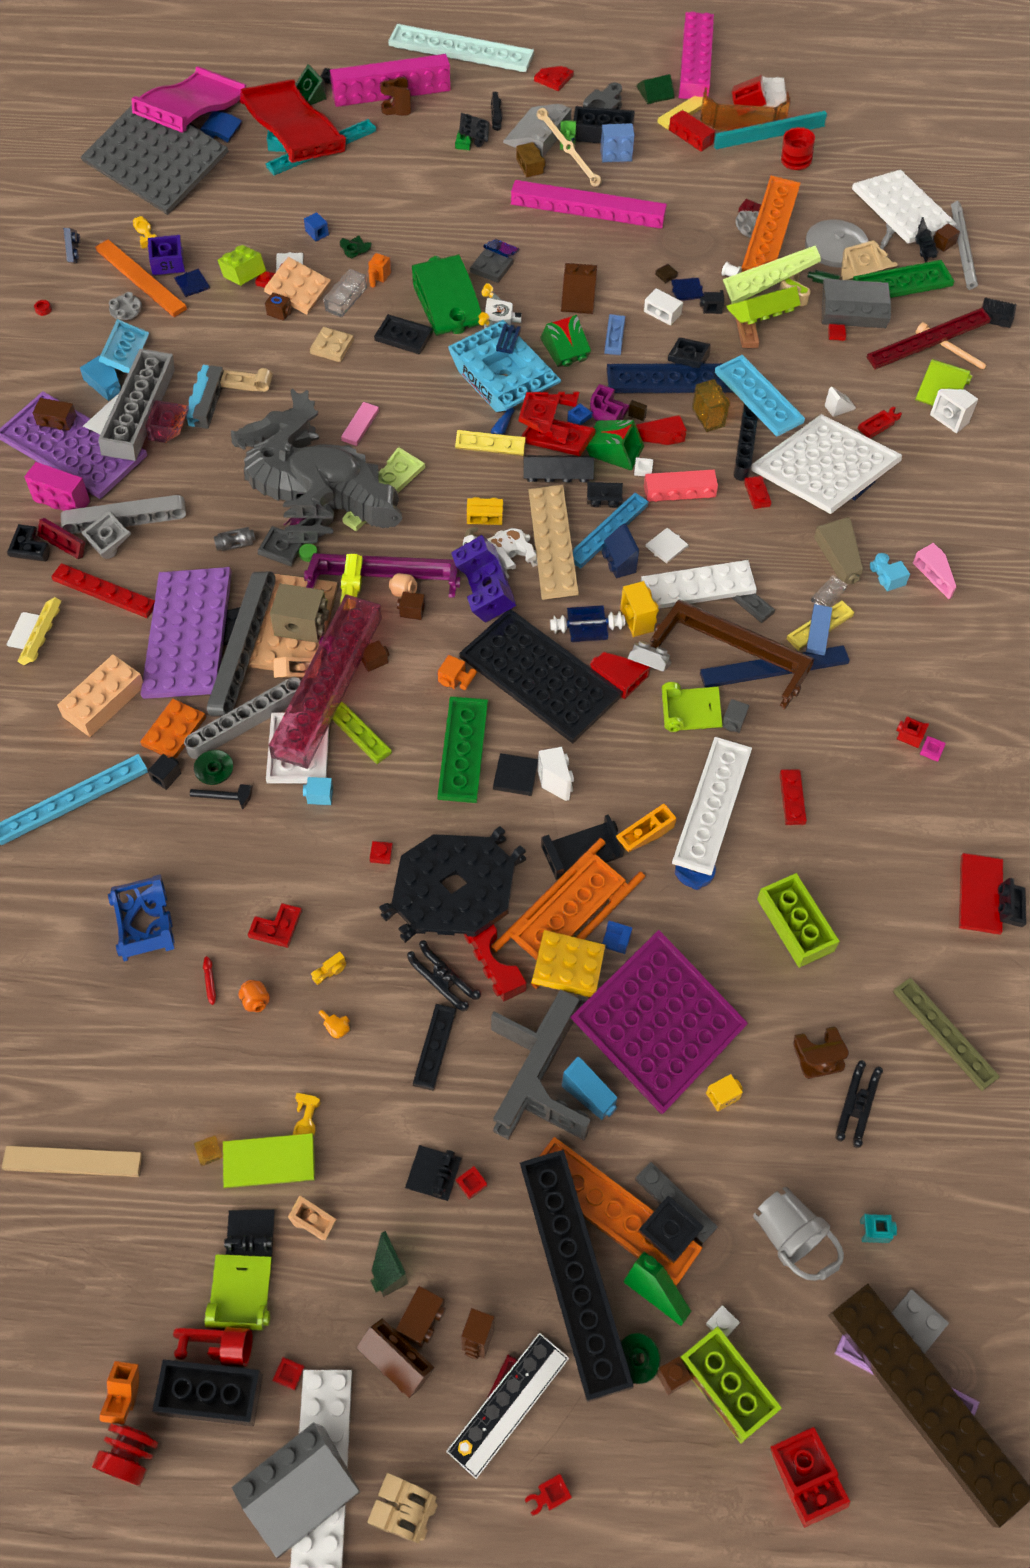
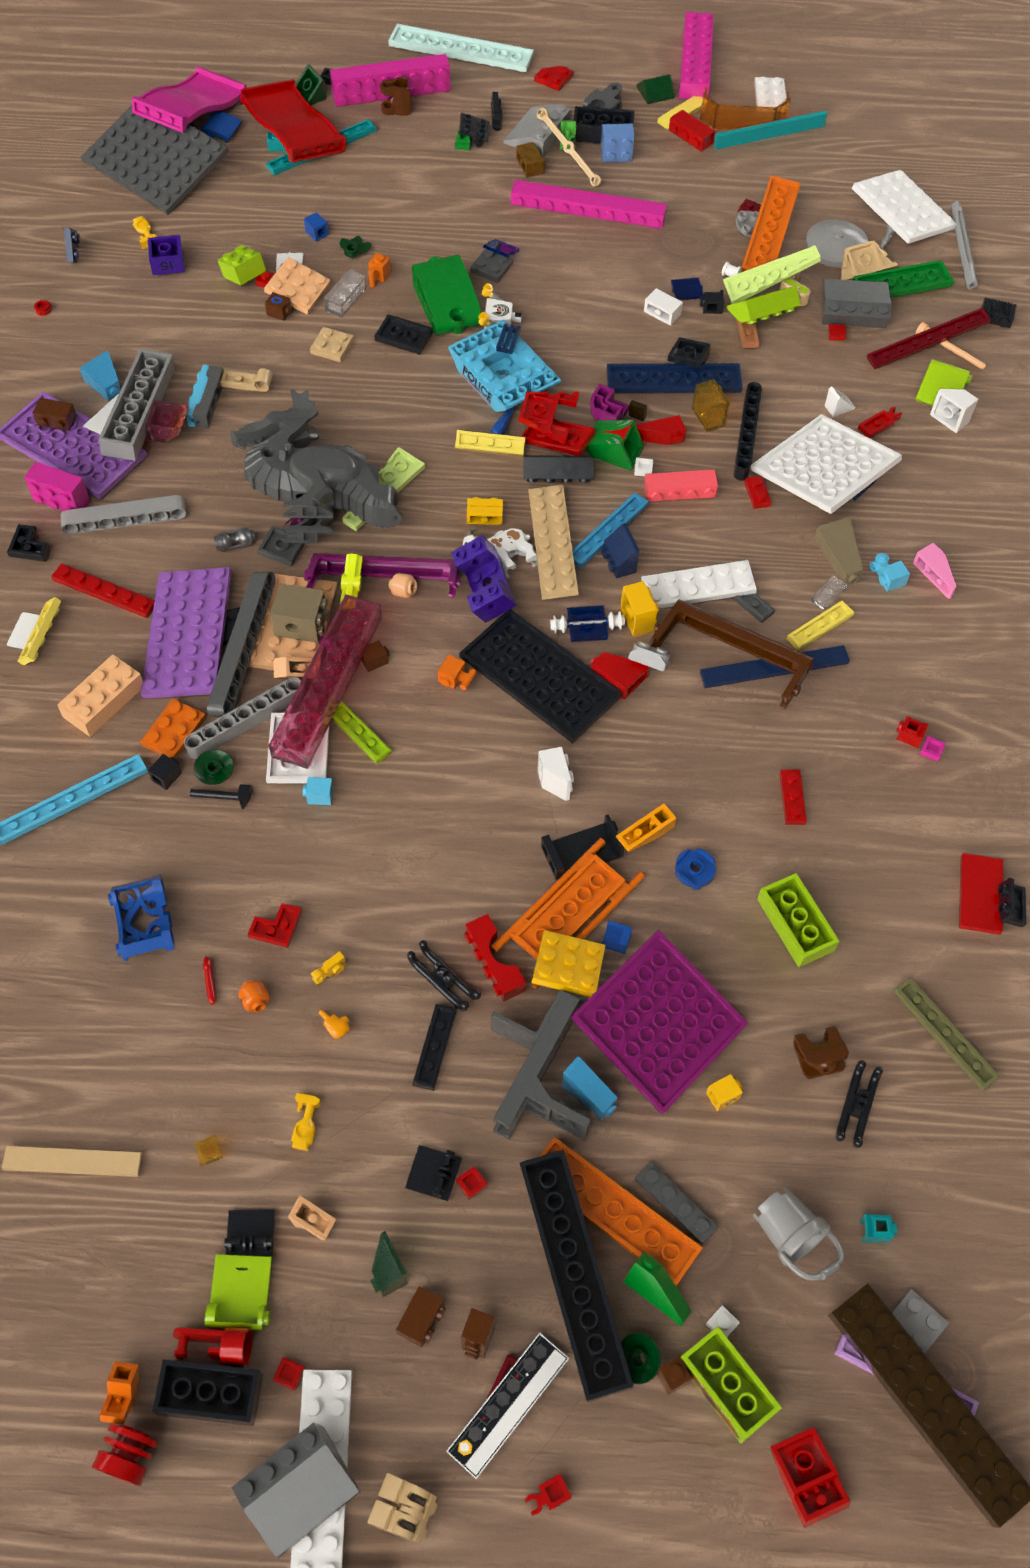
dark red plate [37,518,86,559] -> none
light grey slope [81,510,131,559] -> none
orange tile [95,239,187,317] -> none
medium azure plate [99,319,149,373] -> none
light grey dish [109,292,142,320] -> none
clear blue piece [174,269,210,297] -> none
lime tile [223,1133,315,1188] -> none
bright green tile [299,544,317,562] -> none
bright pink tile [341,402,379,446] -> none
reddish brown brick [356,1318,435,1398] -> none
red plate [370,841,393,864] -> none
black plate [379,826,526,943] -> none
reddish brown brick [397,591,425,620] -> none
green plate [437,697,488,803] -> none
black tile [493,753,538,796] -> none
green slope [540,315,591,367] -> none
reddish brown slope [561,263,597,314] -> none
blue panel [567,403,592,425] -> none
black bracket [587,482,623,508] -> none
medium blue tile [604,314,625,355] -> none
black plate [638,1195,704,1263] -> none
white piece [645,528,689,563] -> none
dark brown tile [655,264,678,283] -> none
lime door [661,682,723,732] -> none
white plate [672,737,752,876] -> none
medium azure plate [715,355,805,437] -> none
dark grey brick [722,699,749,733] -> none
red slope [732,75,767,115] -> none
red wheel [781,127,815,170] -> none
medium blue tile [806,604,832,655] -> none
dark green cylinder [807,270,840,284] -> none
black hinge [915,217,938,263] -> none
reddish brown brick [934,223,960,252] -> none

